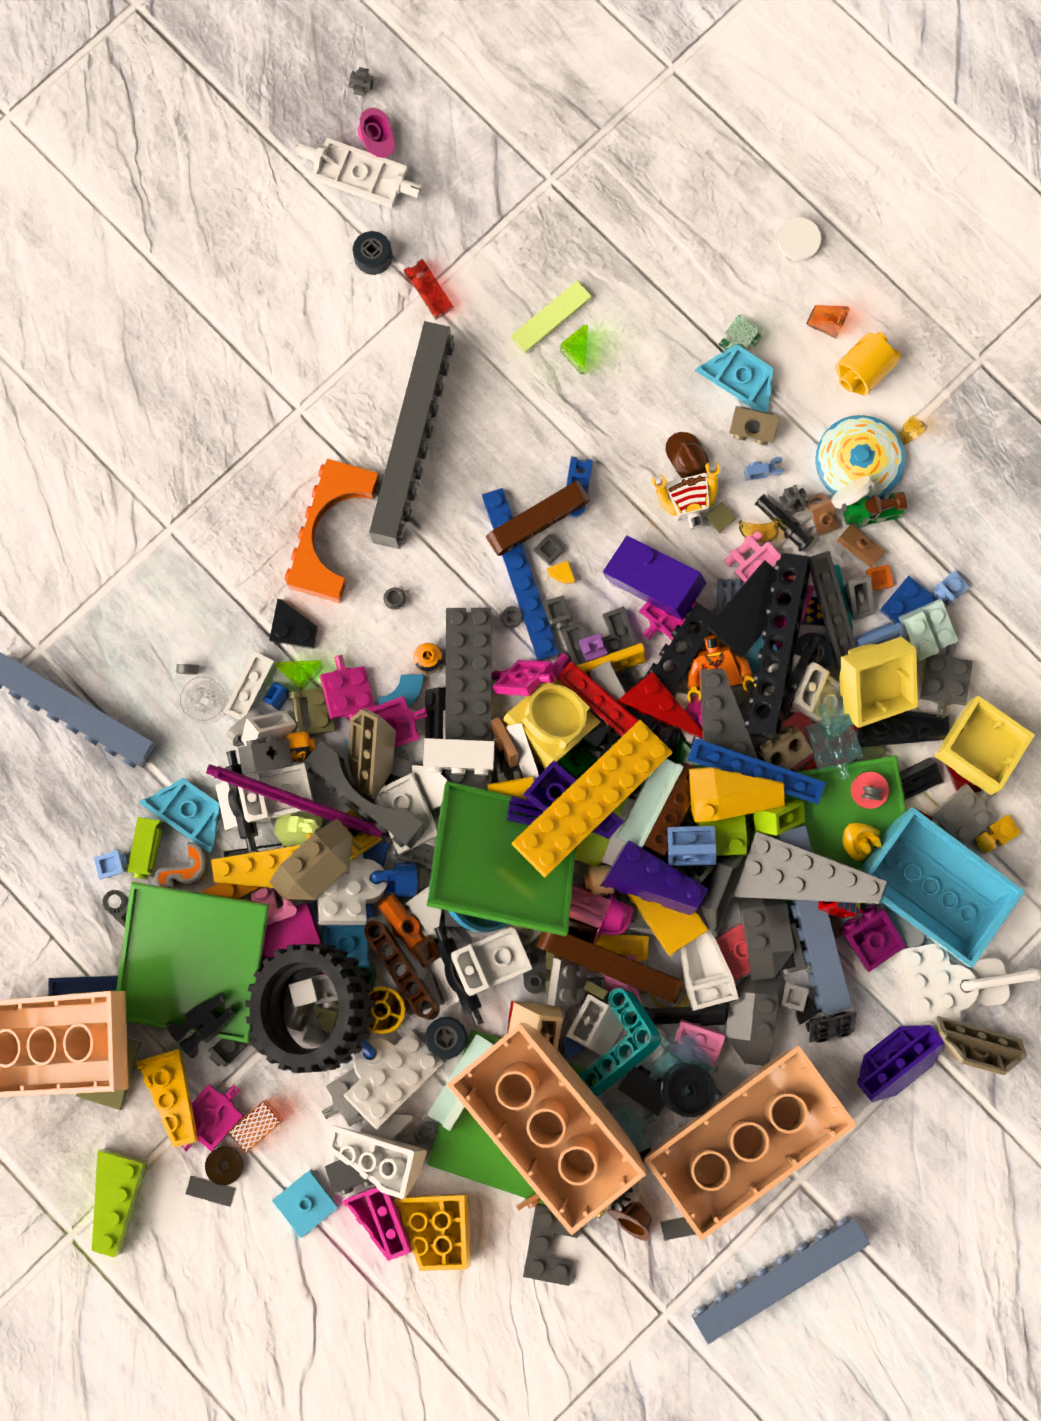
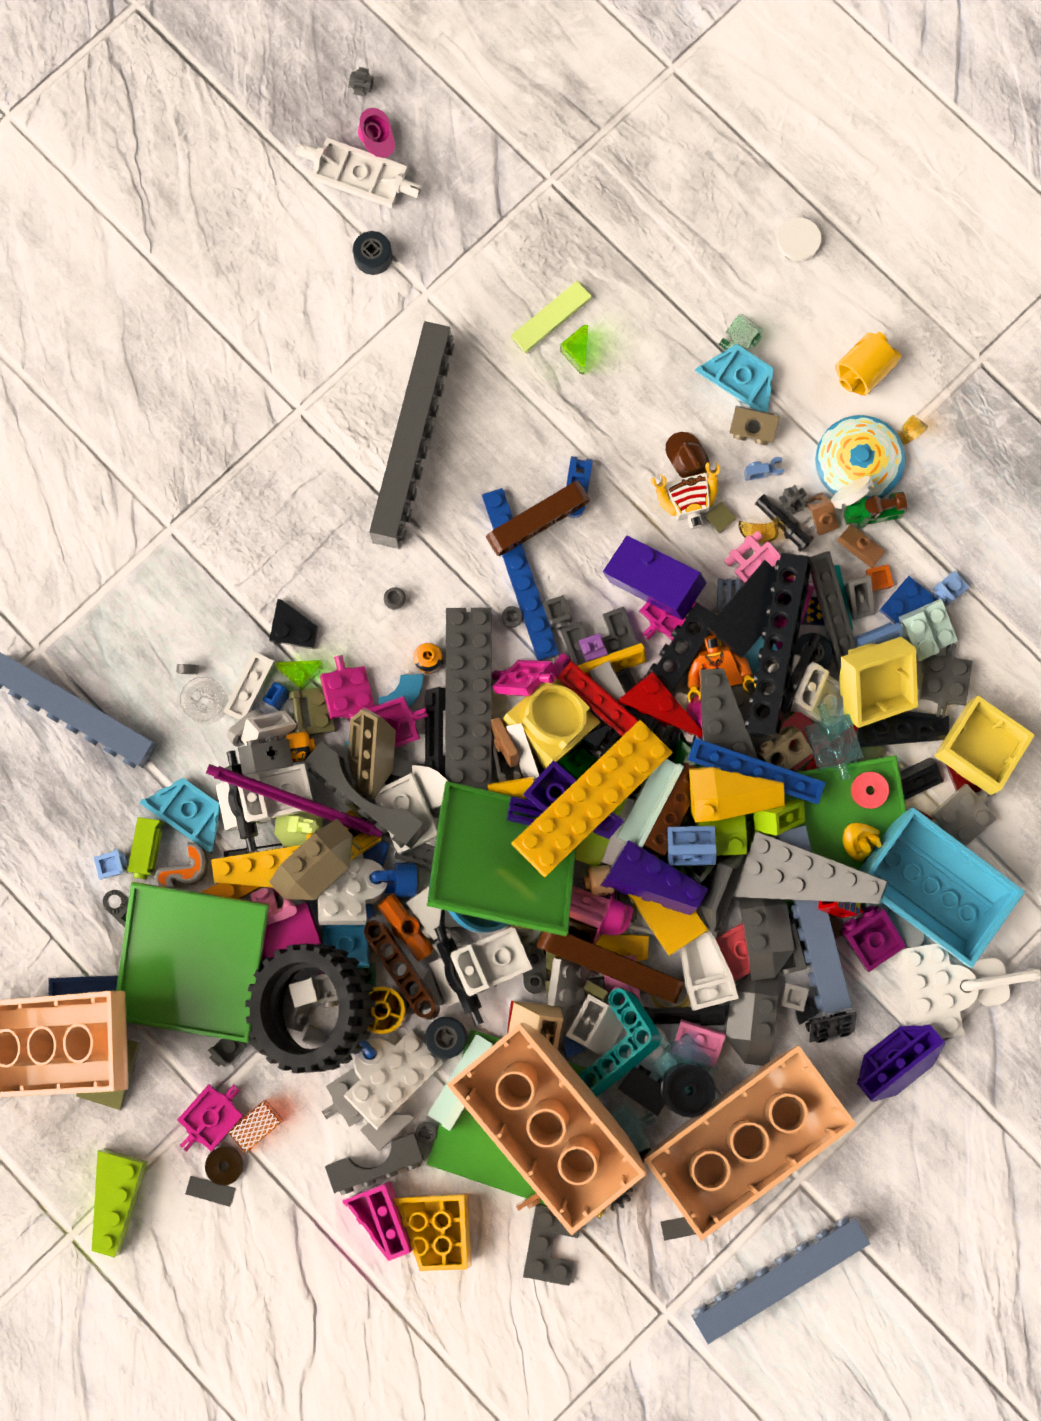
yellow wing [136,1049,198,1148] -> none
black piece [165,992,238,1059] -> none
medium azure plate [272,1170,338,1238] -> none
orange arch [284,458,380,603] -> none
olive tile [315,1006,338,1034] -> none
white wedge [327,1126,427,1199] -> none
clear red plate [403,259,454,320] -> none
reddish brown tile [411,935,440,967] -> none
white brick [423,738,495,775] -> none
dark grey tile [534,534,565,566] -> none
yellow tile [546,561,575,584] -> none
reddish brown piece [607,1201,652,1241] -> none
clear orange slope [806,305,850,339] -> none
dark grey bush [861,786,883,801] -> none
dark tan wedge [936,1015,1027,1075] -> none
yellow plate [975,814,1021,854] -> none

